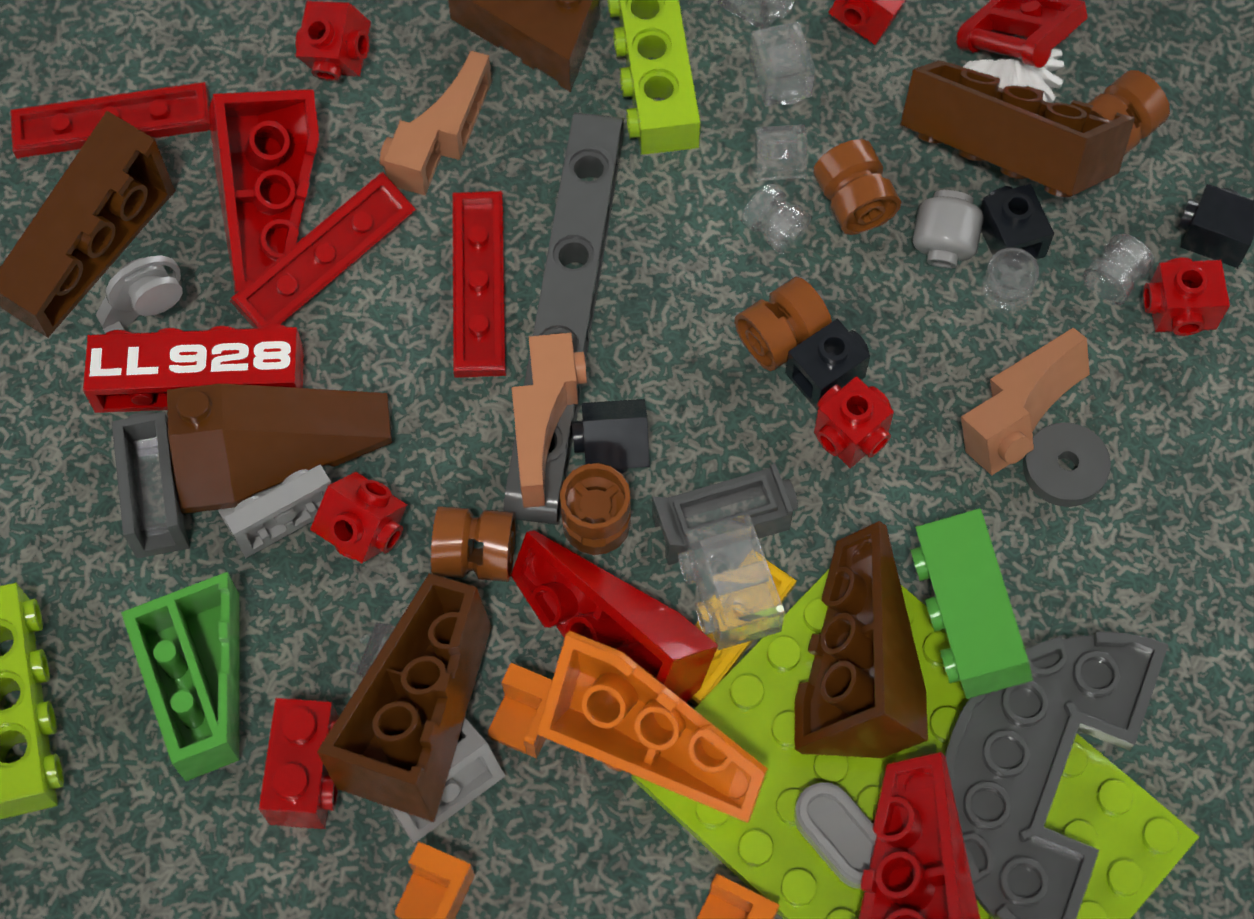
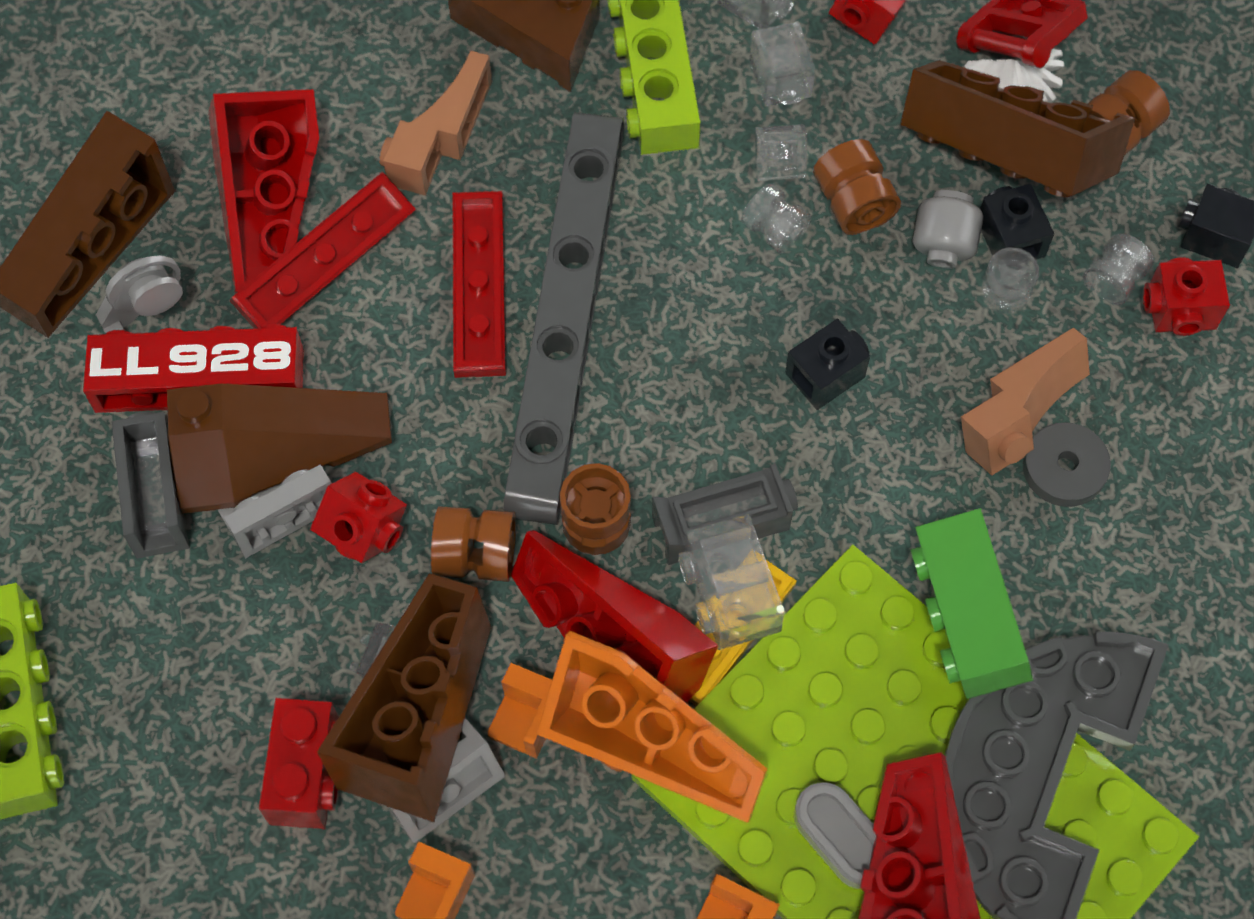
red tile [10,82,210,158] -> none
bright green wedge [121,572,240,781] -> none
red brick [295,1,371,81] -> none
nougat slope [512,333,587,508] -> none
black brick [572,399,650,474] -> none
dark orange wheel [734,276,832,371] -> none
reddish brown wedge [795,521,928,758] -> none
red brick [814,376,894,469] -> none

